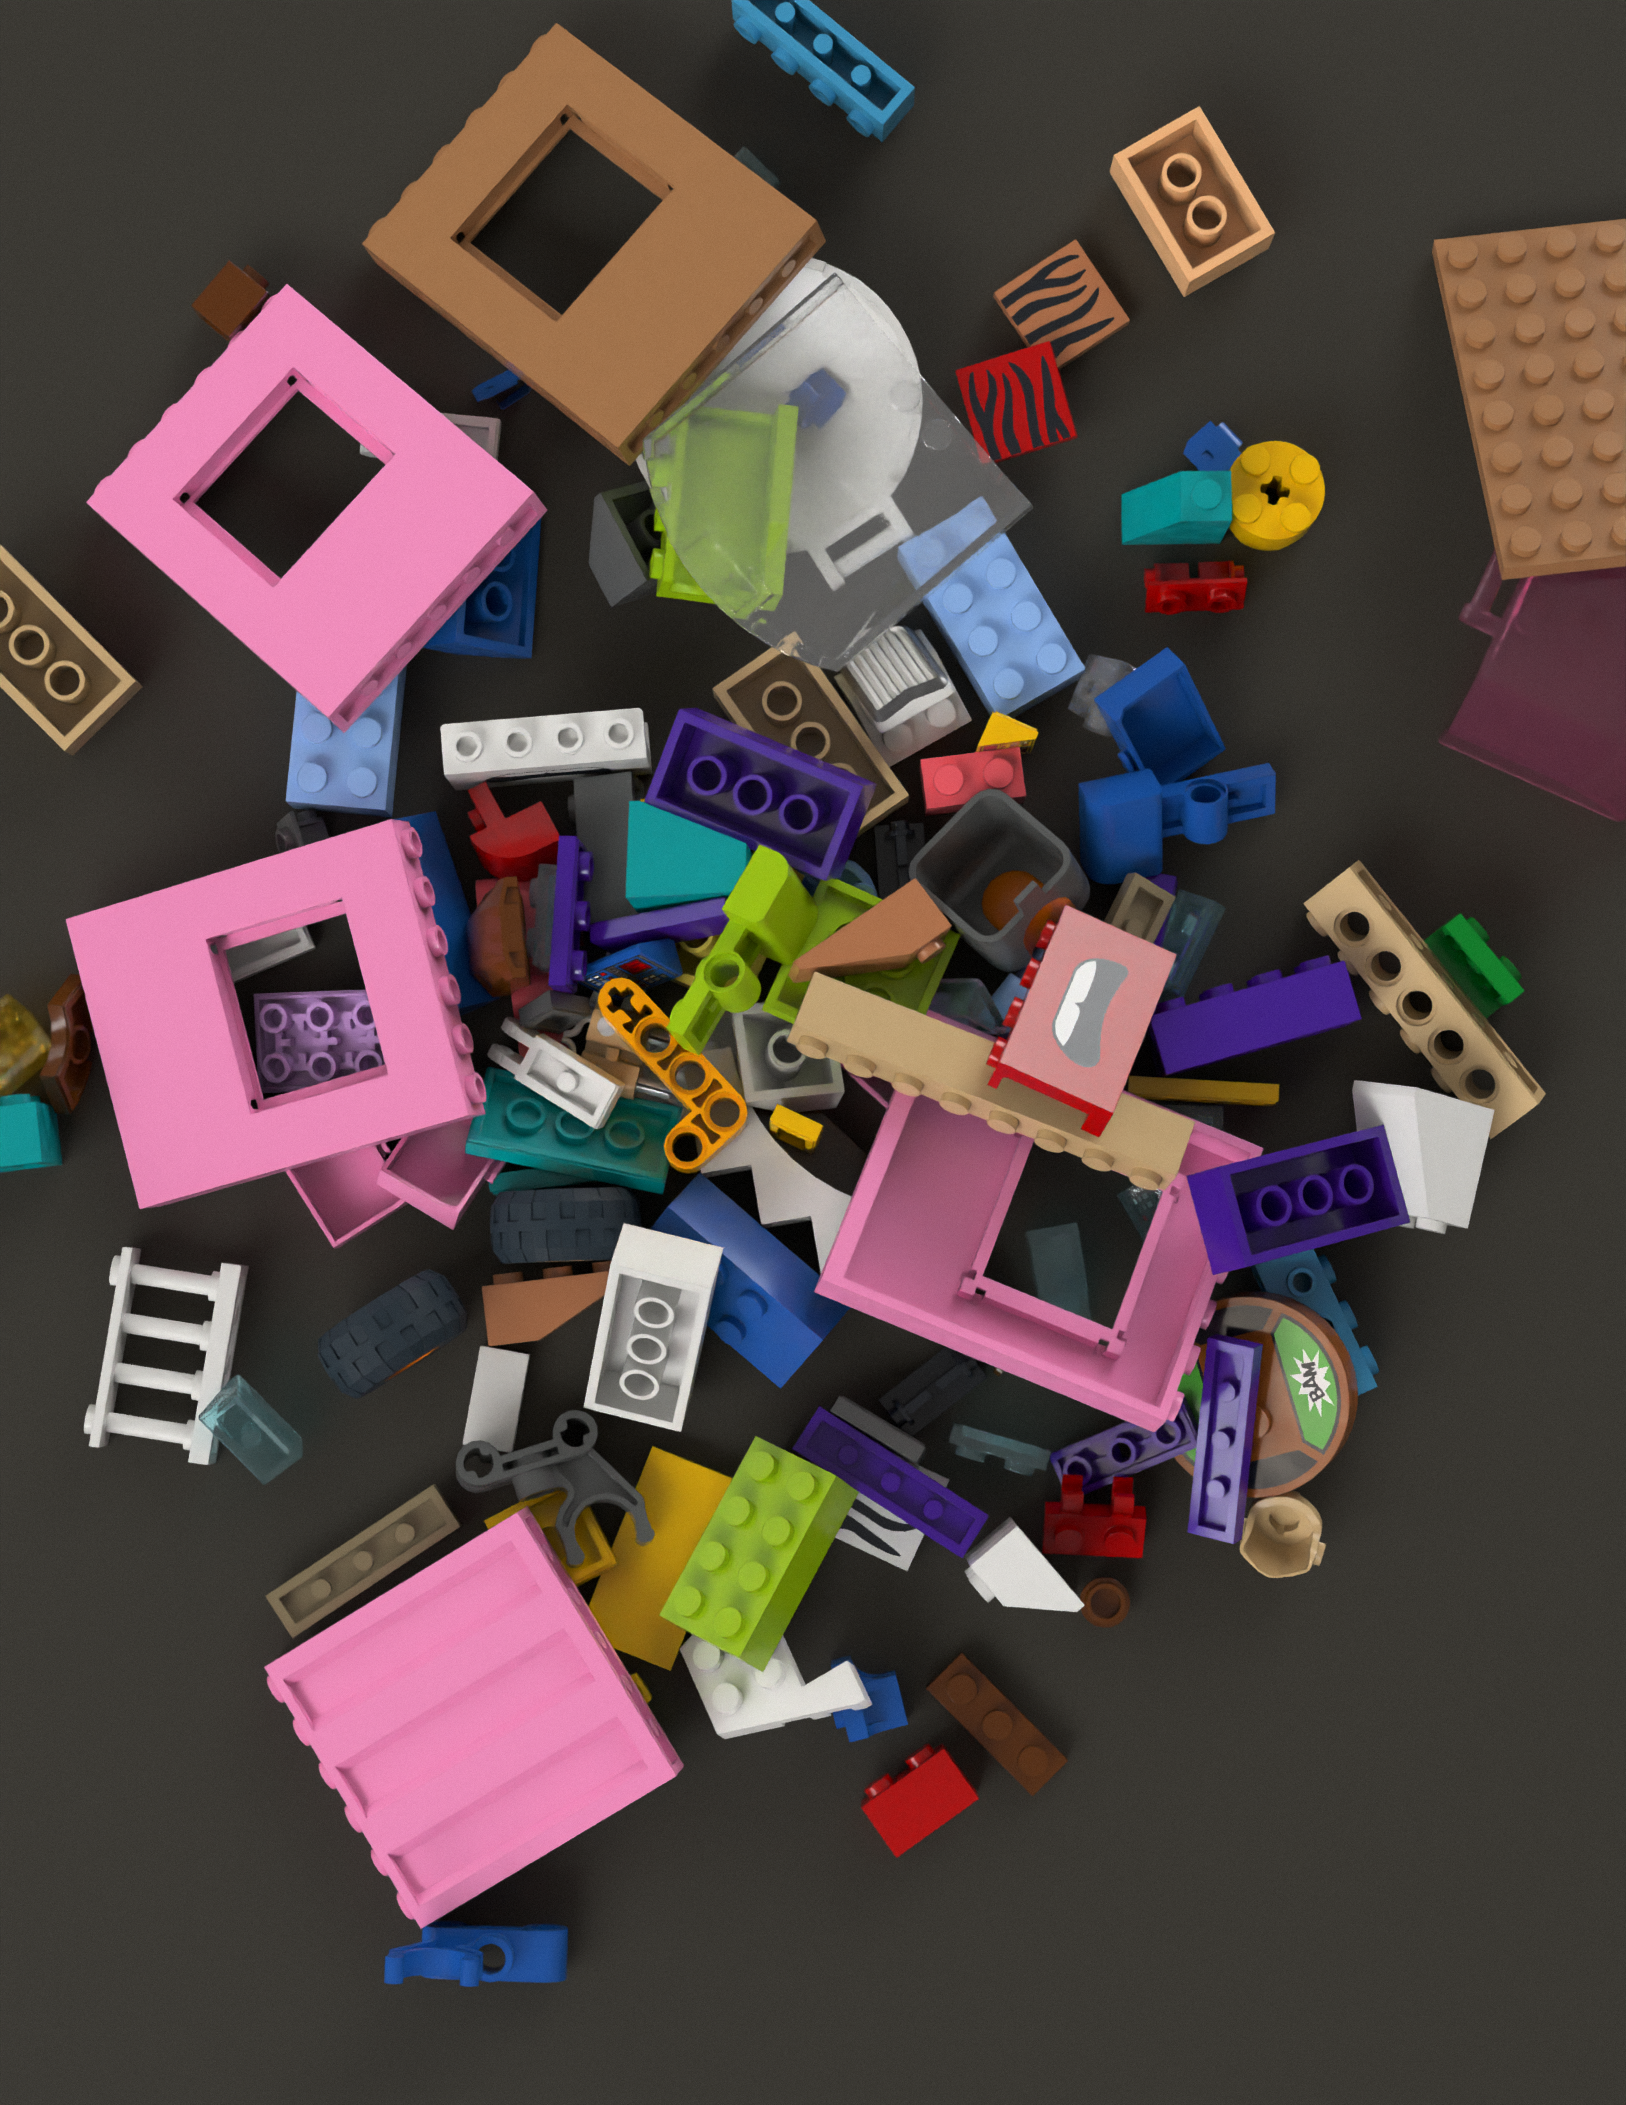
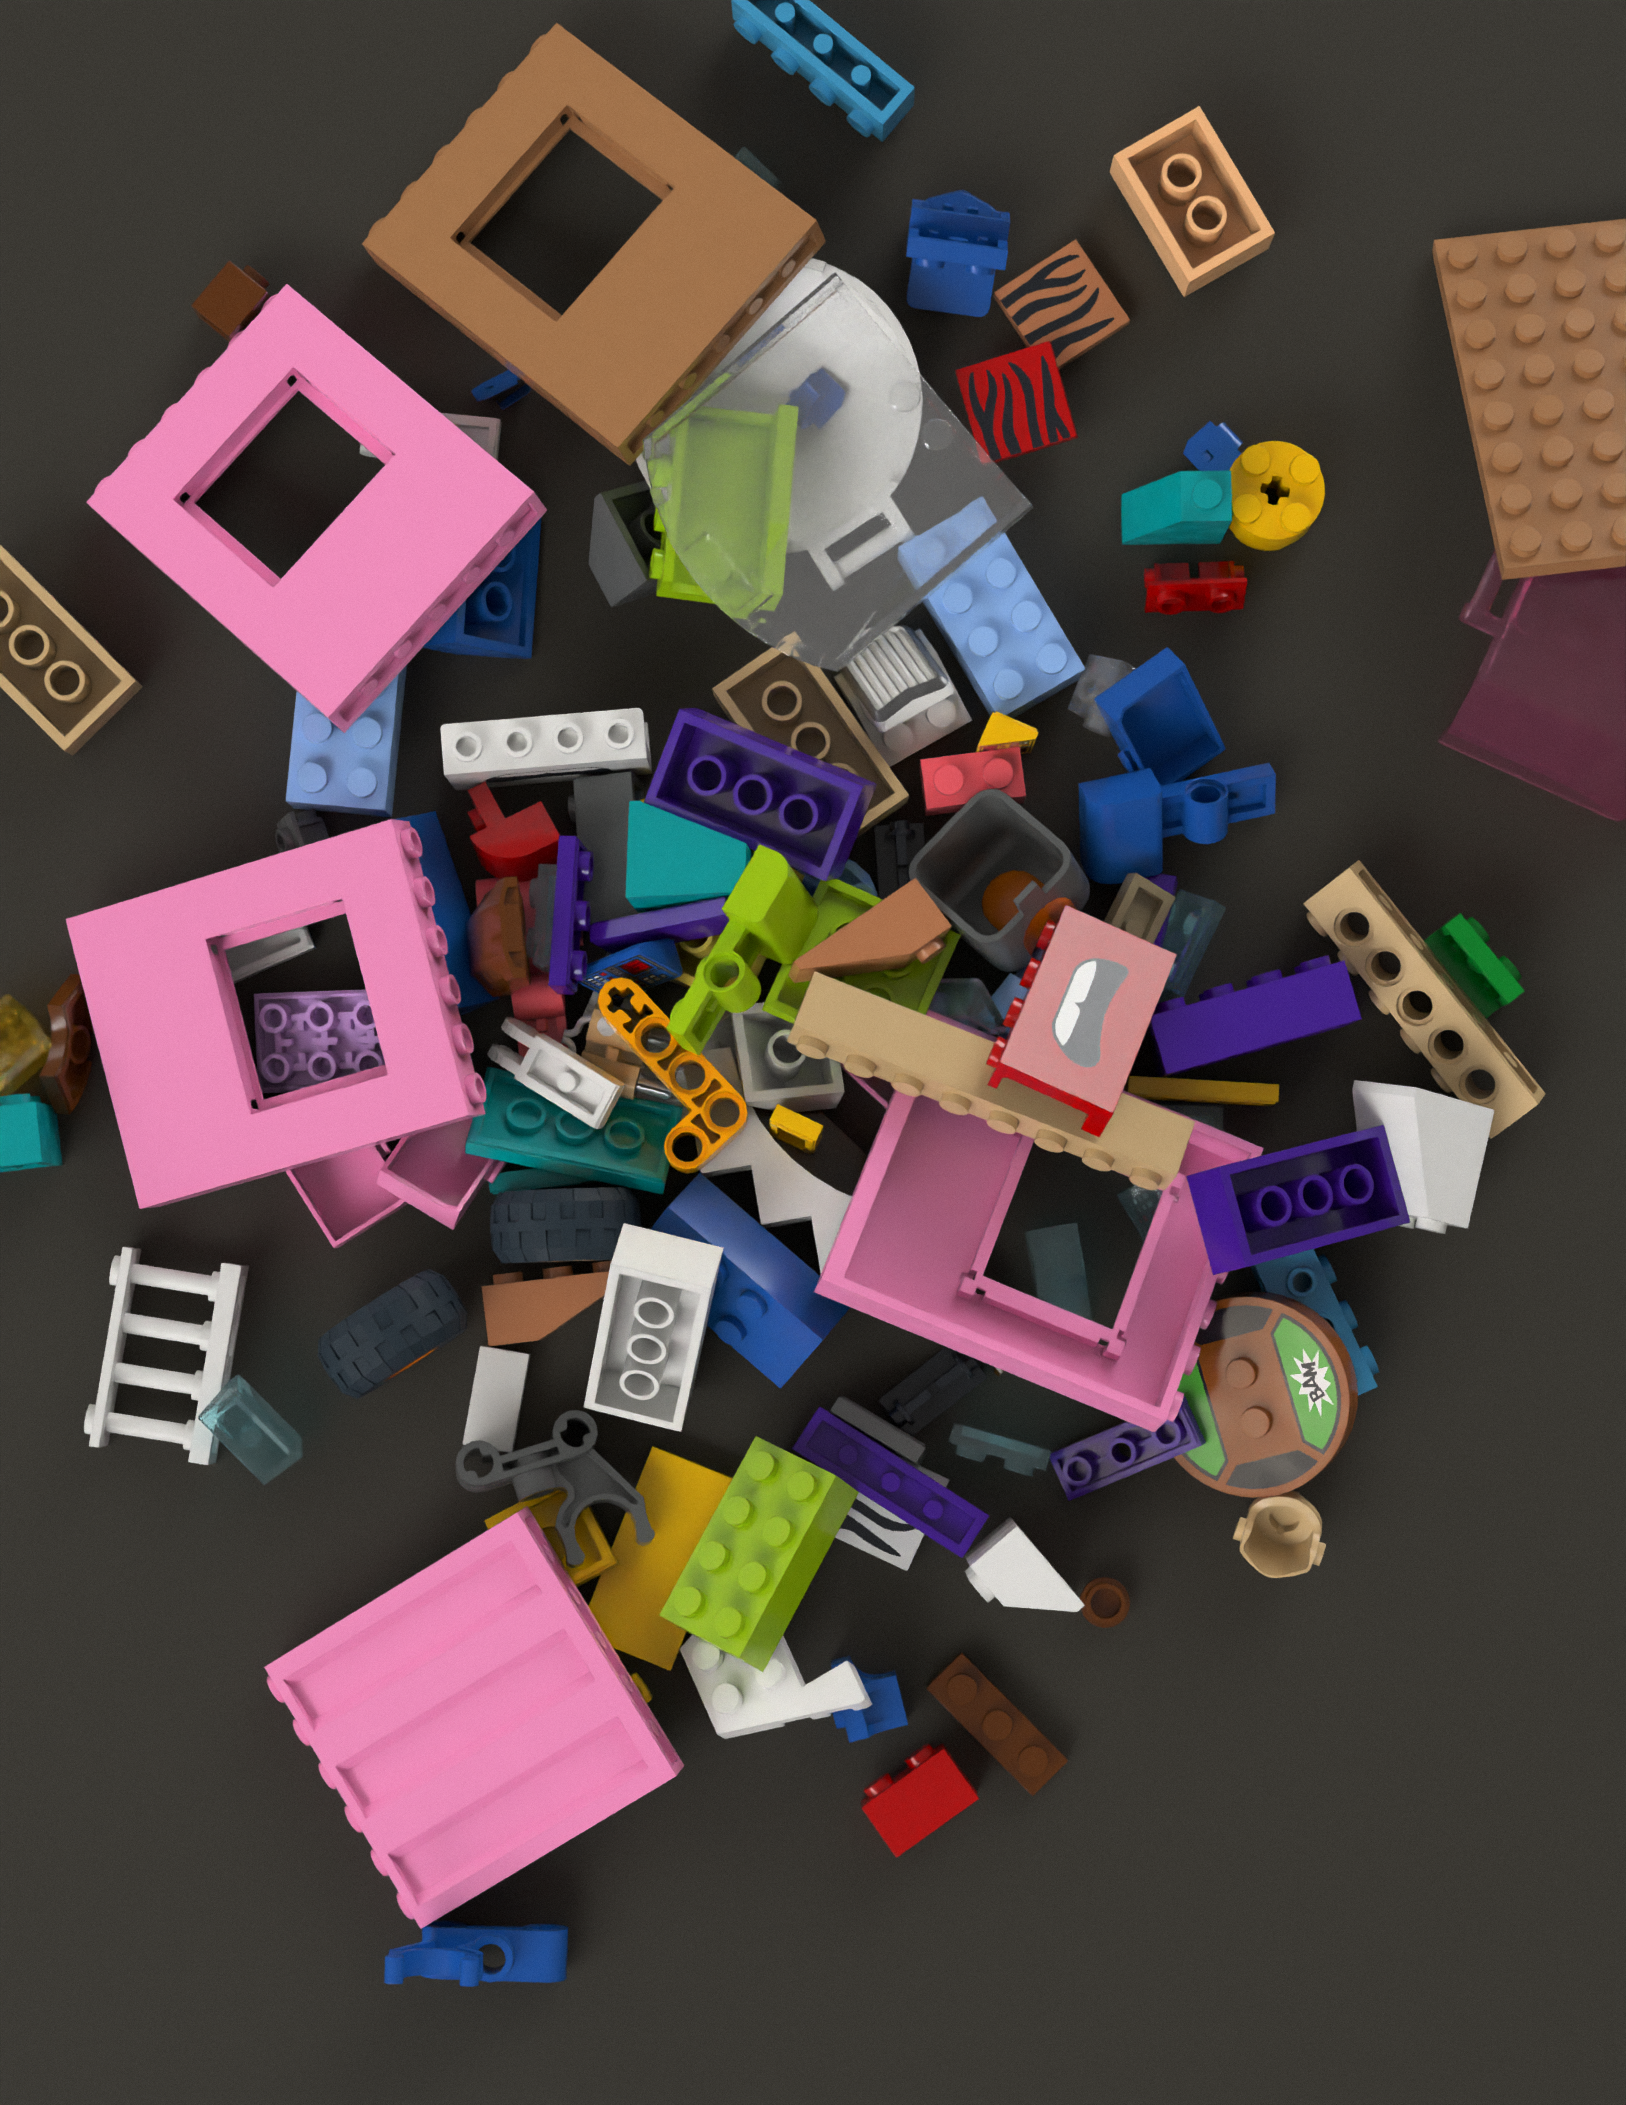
dark tan plate [265,1484,462,1638] -> none
dark grey tile [518,990,591,1034] -> none
red plate [1042,1474,1146,1558] -> none
dark purple plate [1188,1334,1263,1544] -> none
none -> blue piece [906,190,1010,317]

